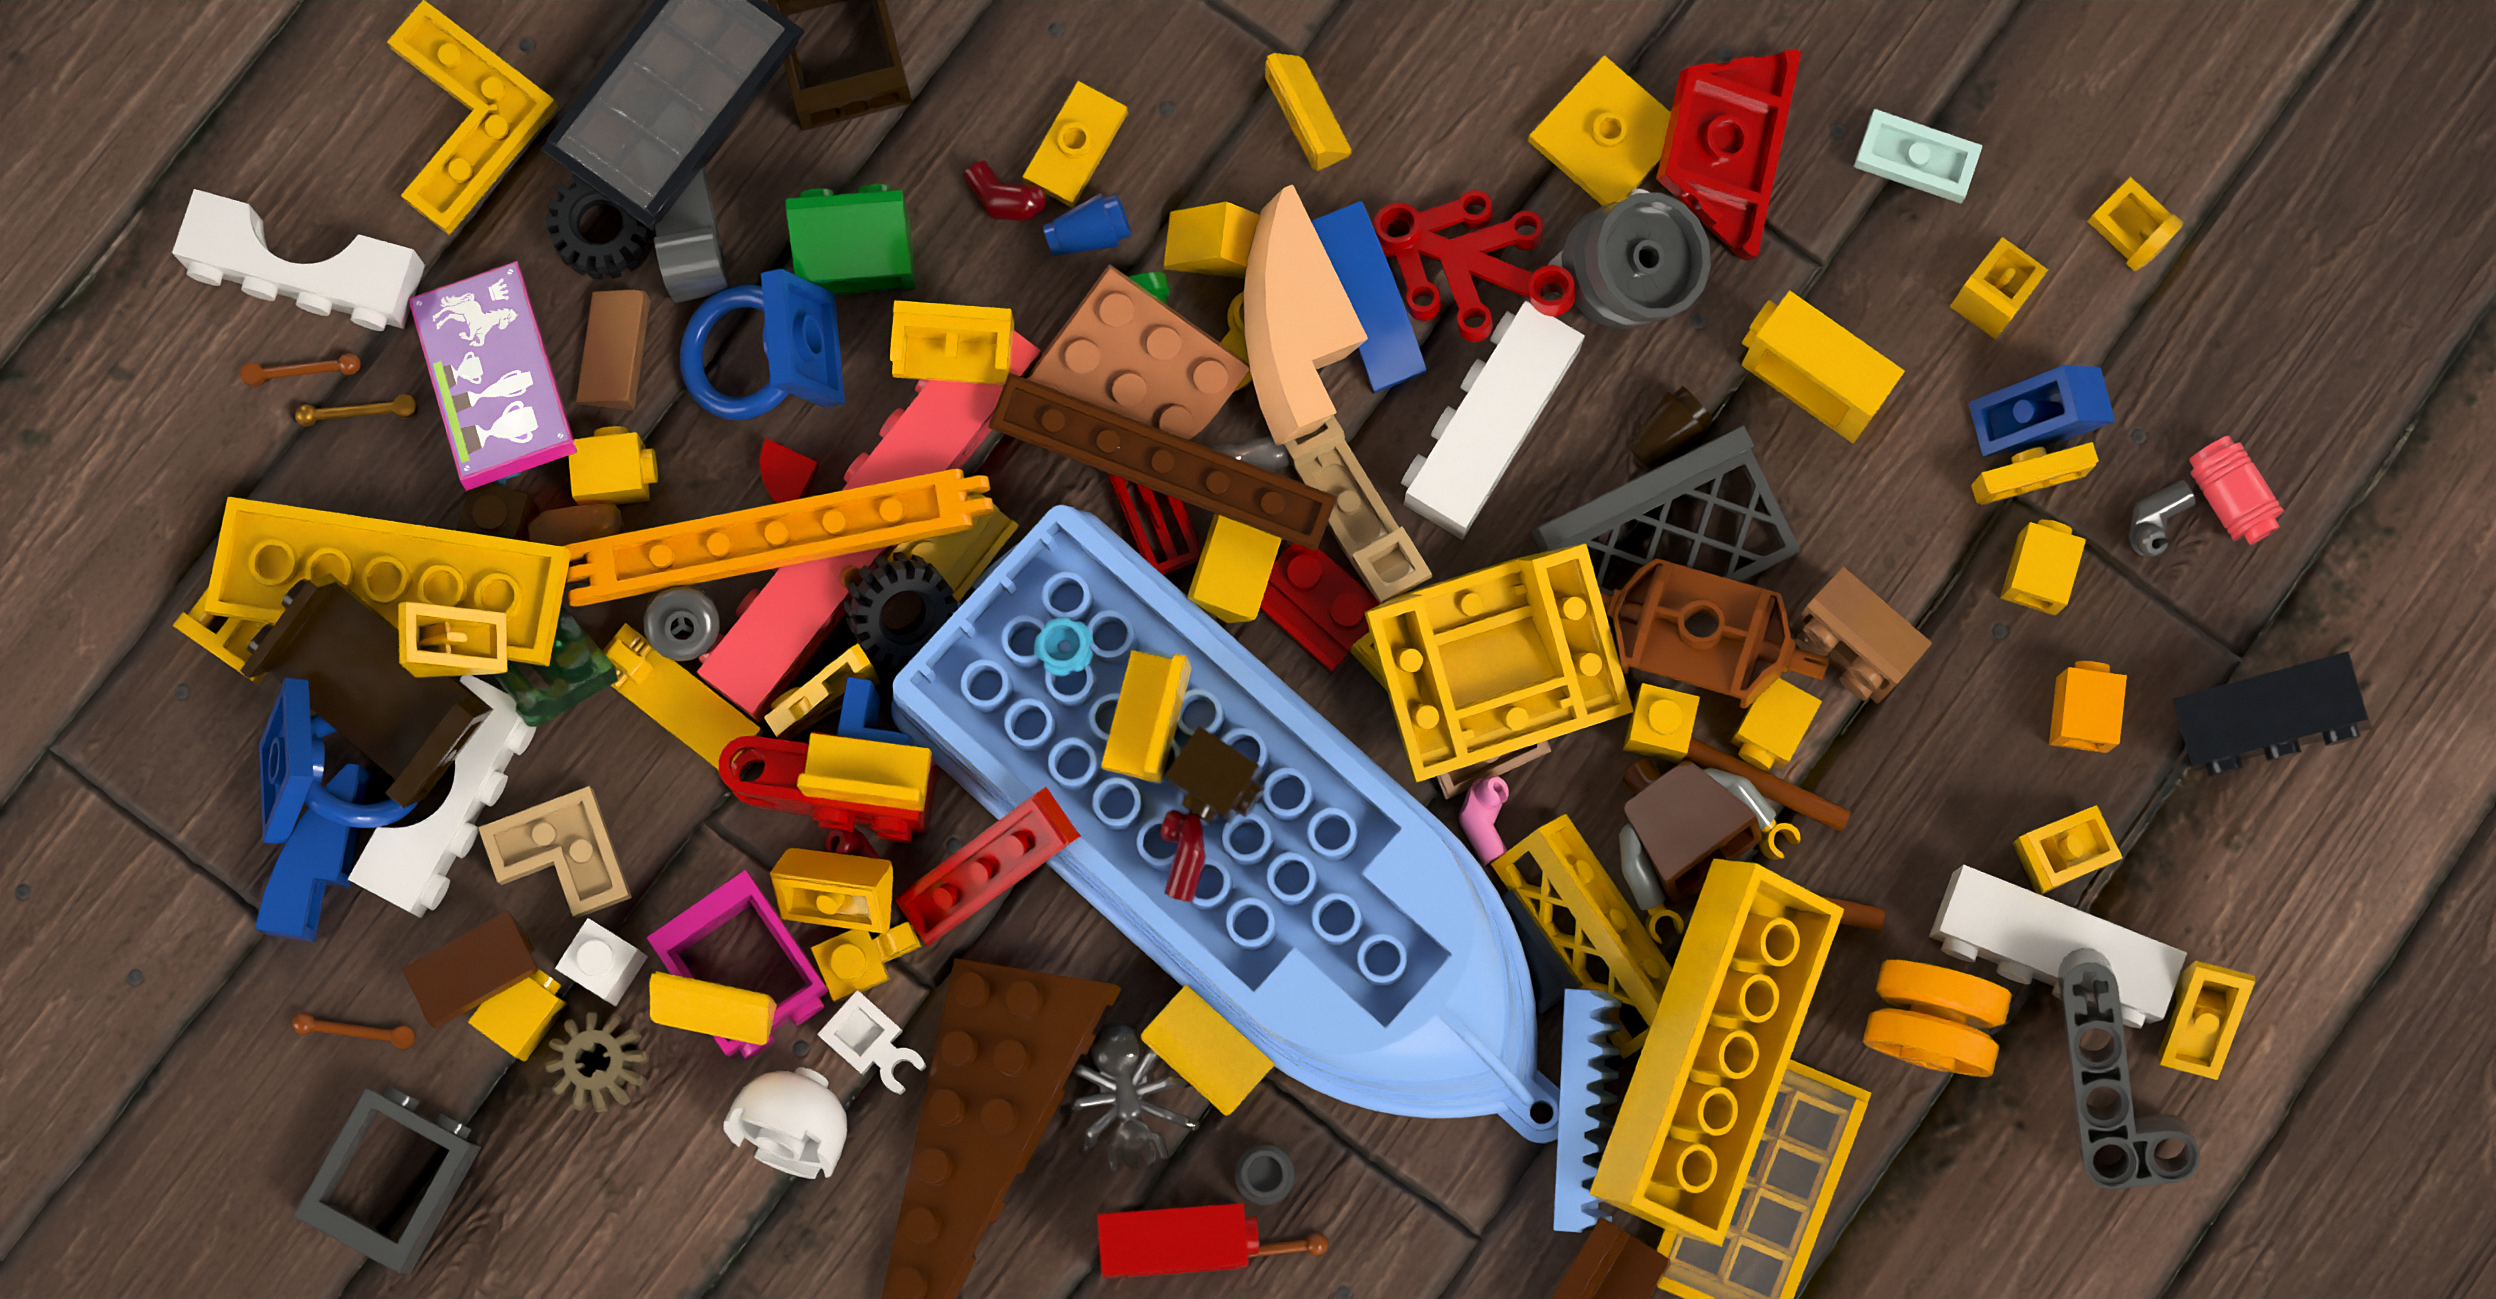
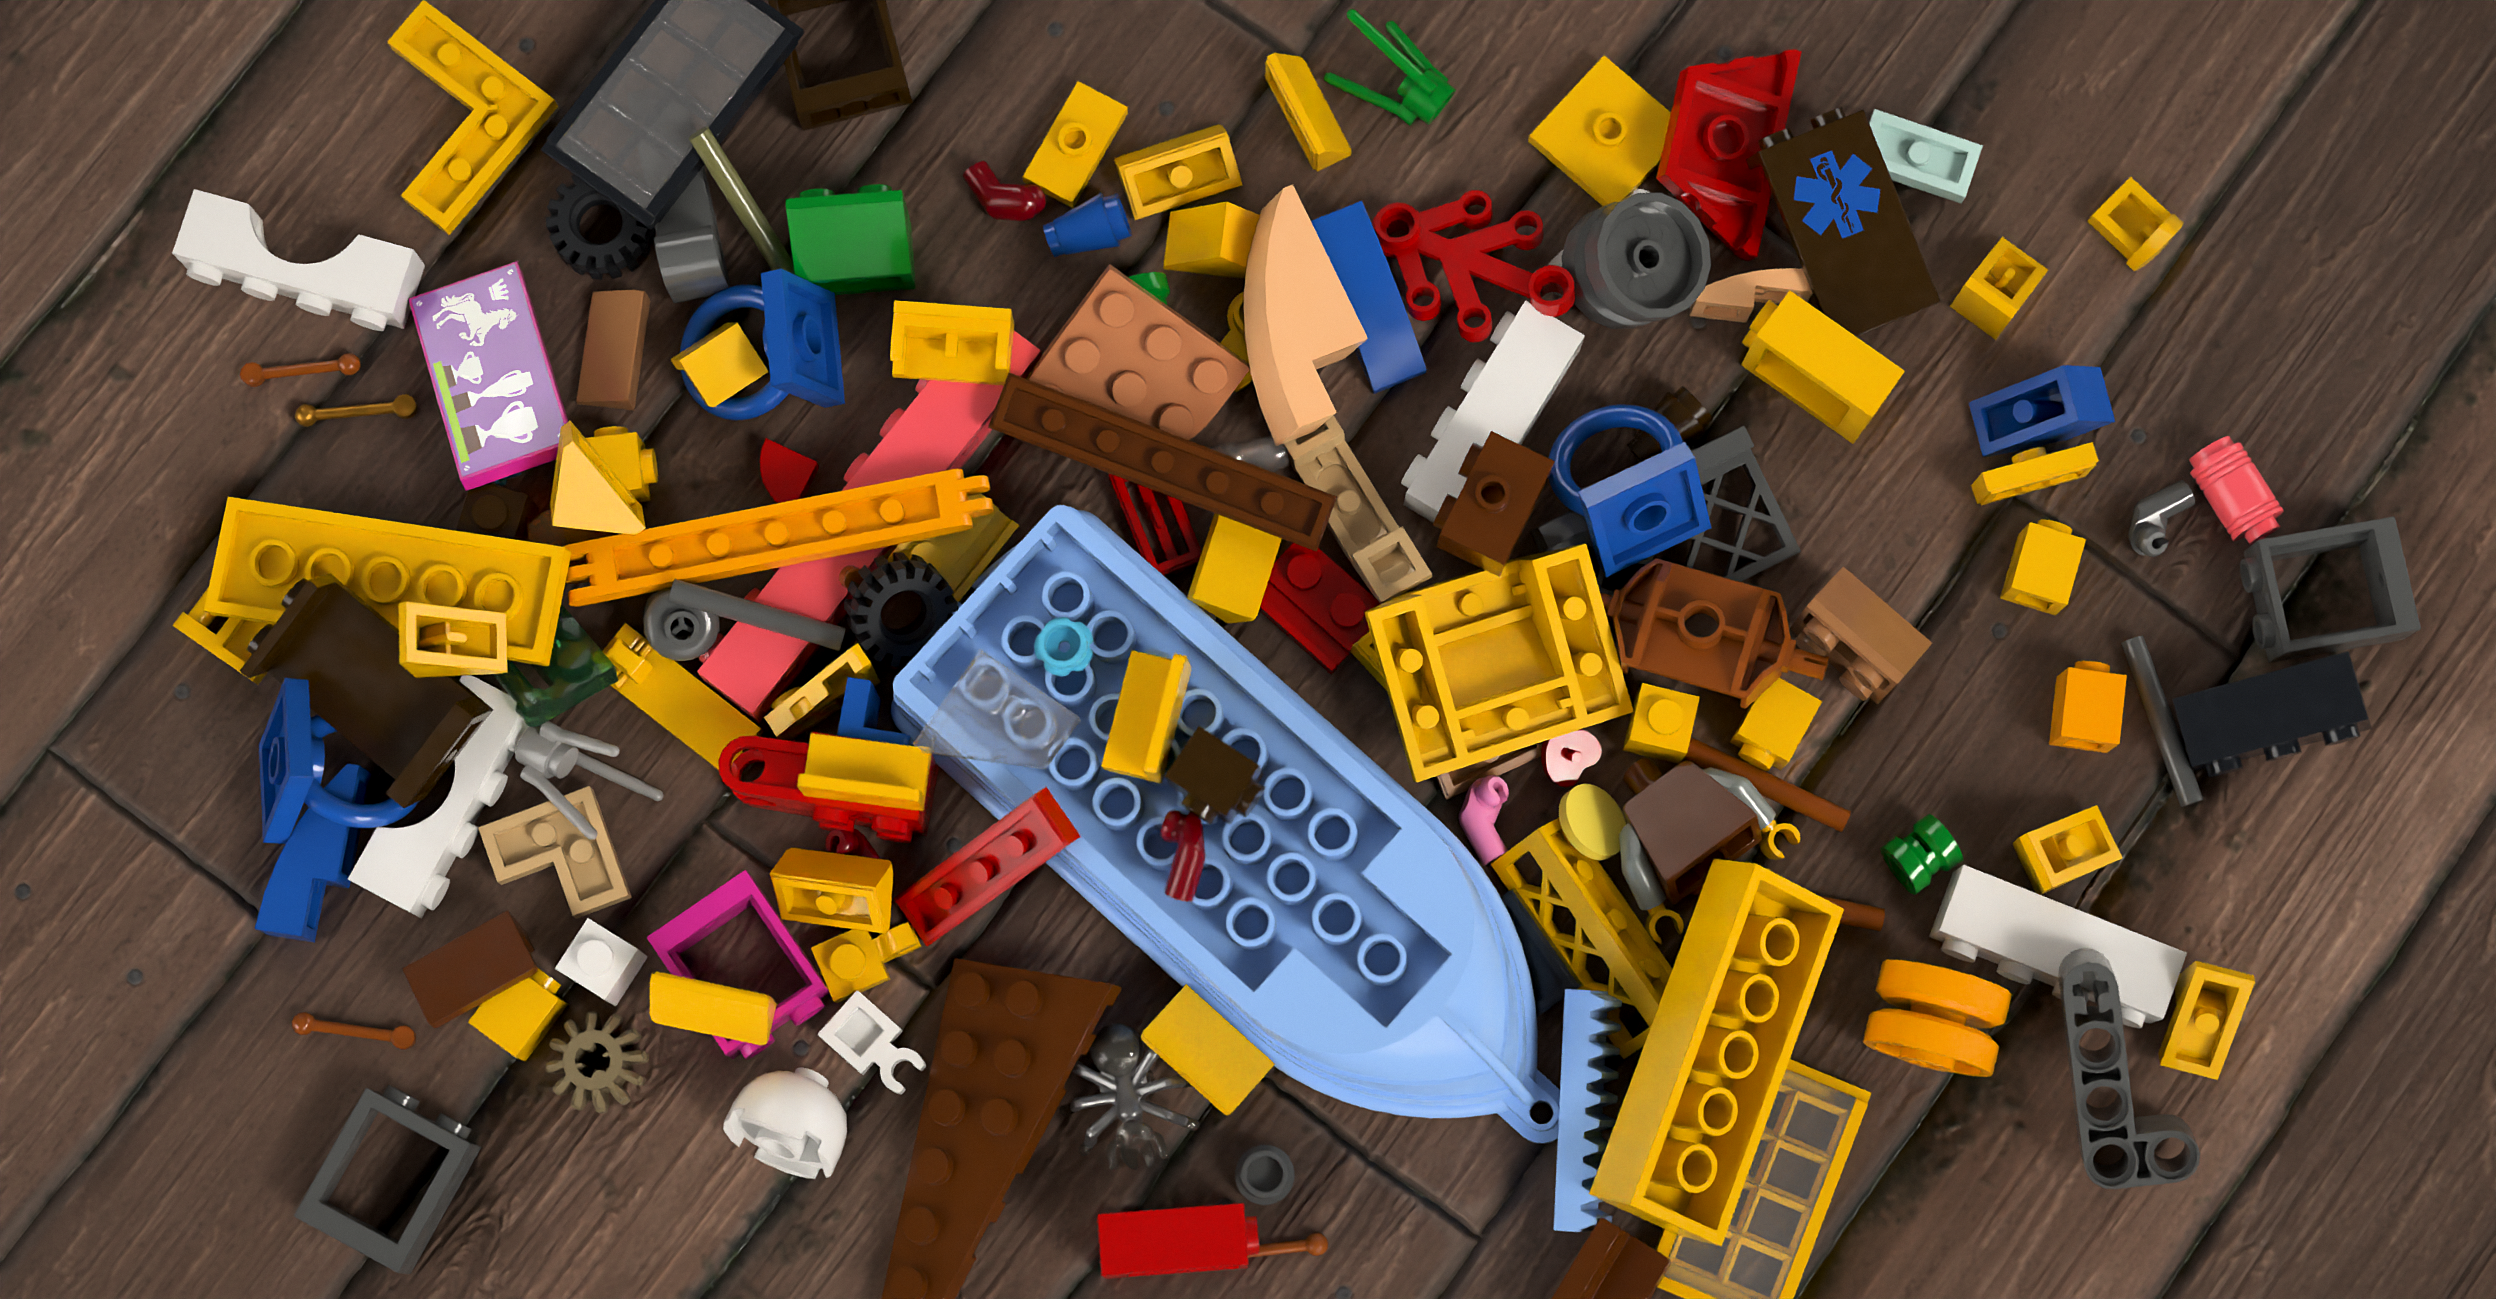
none -> light grey plant [515,720,663,840]
none -> yellow slope [550,421,646,535]
none -> dark grey bar [668,579,846,651]
none -> yellow panel [670,323,769,407]
none -> olive bar [688,126,795,275]
none -> clear wing [913,649,1081,770]
none -> yellow slope [1114,124,1243,220]
none -> green plant [1324,9,1456,126]
none -> reddish brown brick [1433,431,1555,577]
none -> piece [1541,729,1602,788]
none -> blue tile [1548,404,1711,577]
none -> light yellow piece [1559,784,1626,860]
none -> light nougat slope [1690,268,1812,323]
none -> dark brown panel [1746,107,1941,336]
none -> green wheel [1880,814,1963,895]
none -> dark grey bar [2121,635,2203,807]
none -> dark grey window [2240,516,2421,663]

